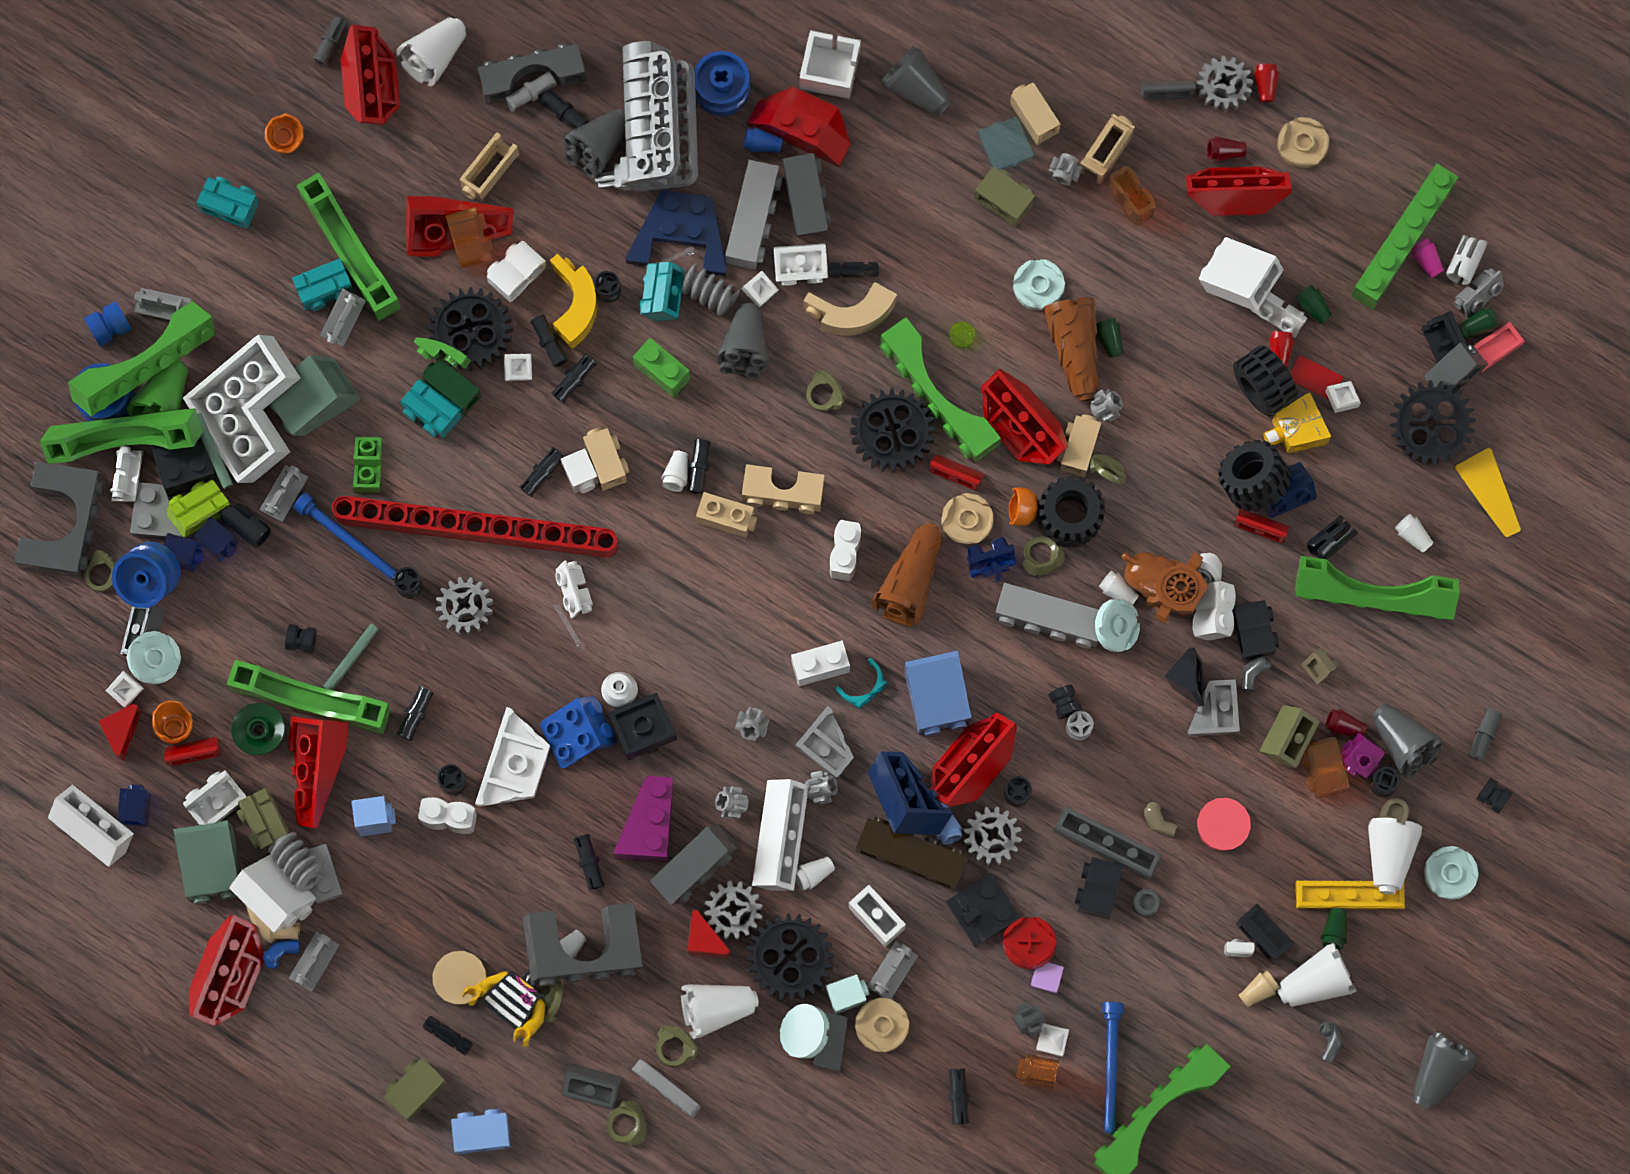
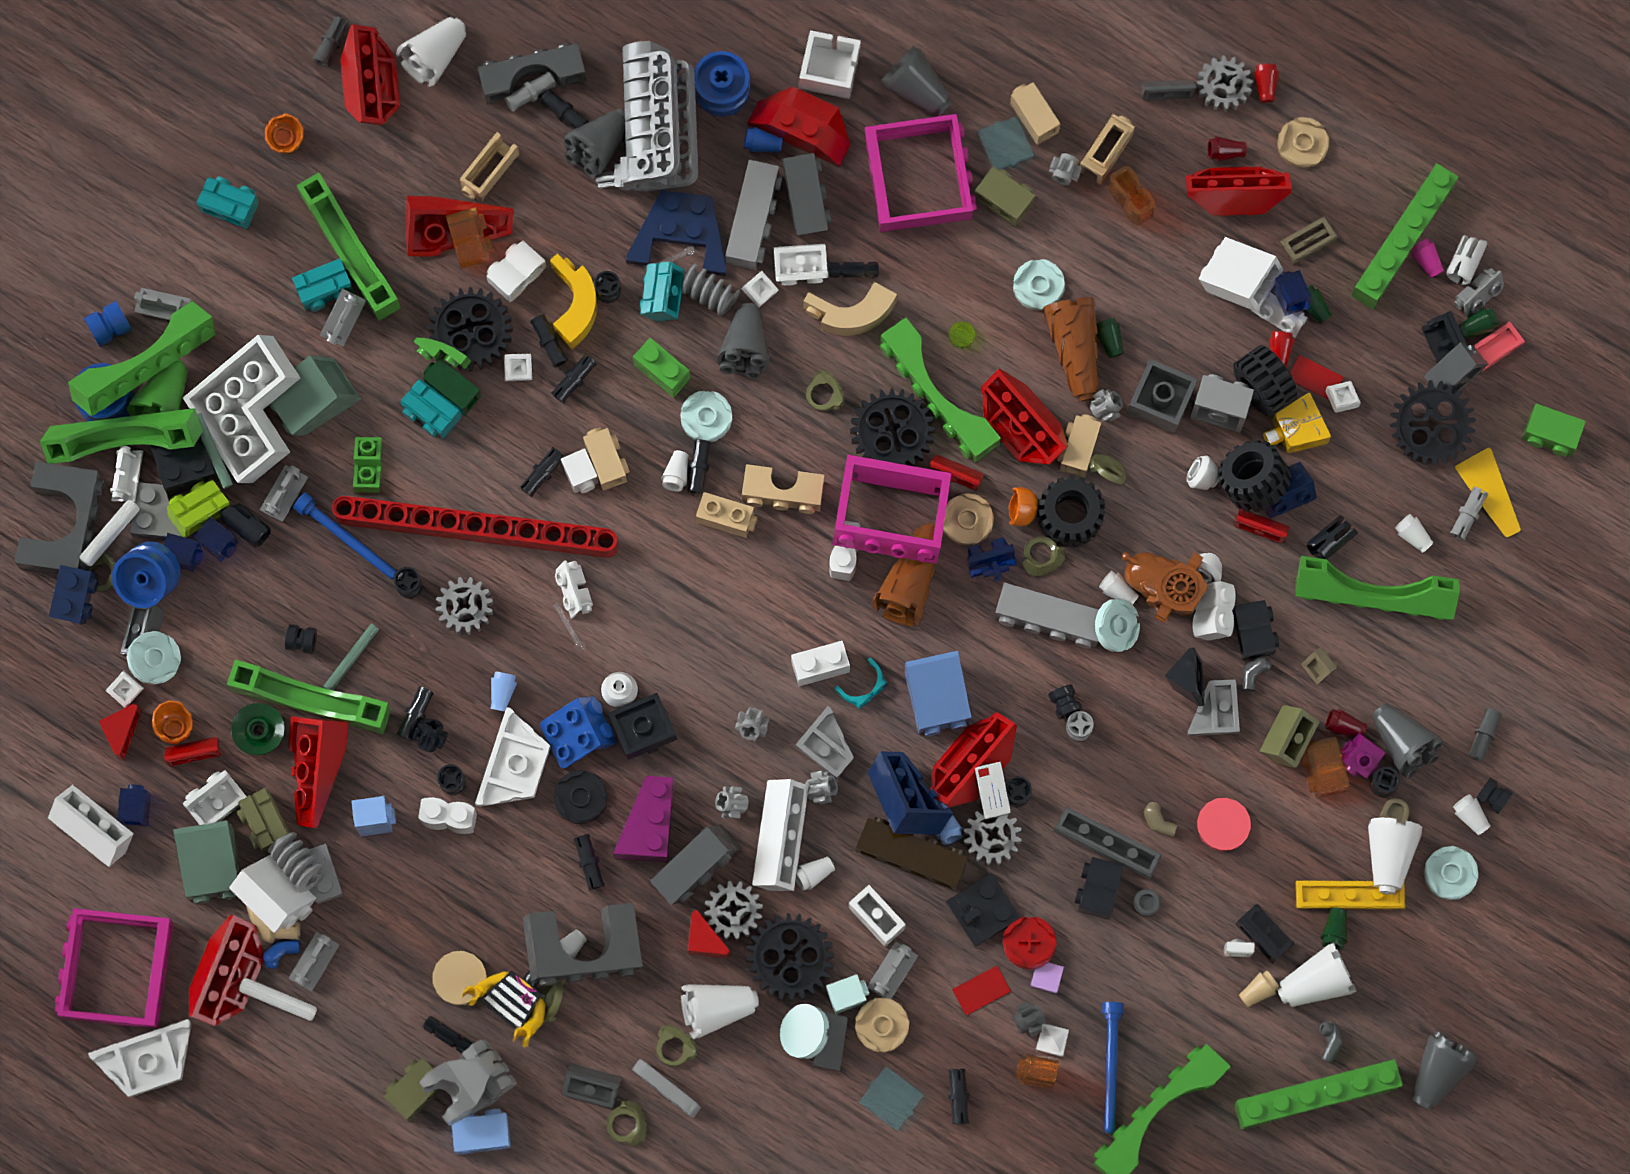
none -> dark blue bracket [49,565,99,624]
none -> dark pink window [55,908,174,1029]
none -> white axle [80,500,140,566]
none -> white wing [88,1019,191,1097]
none -> white axle [239,978,317,1021]
none -> black gear [413,719,448,752]
none -> light grey piece [419,1039,517,1125]
none -> light blue cone [491,672,517,711]
none -> black tile [554,770,607,824]
none -> light aqua tile [680,391,733,442]
none -> dark pink window [832,455,951,564]
none -> clear light blue piece [859,1067,924,1131]
none -> dark pink window [864,114,977,232]
none -> red sticker [952,966,1011,1015]
none -> white sticker [975,762,1011,819]
none -> dark grey brick [1127,359,1198,434]
none -> white cone [1187,455,1220,490]
none -> light grey brick [1190,374,1254,433]
none -> bright green arch [1234,1059,1403,1130]
none -> clear blue brick [1274,270,1311,316]
none -> dark tan tile [1279,216,1338,265]
none -> light grey pin [1449,487,1489,541]
none -> white cone [1453,794,1491,835]
none -> bright green brick [1522,403,1586,457]

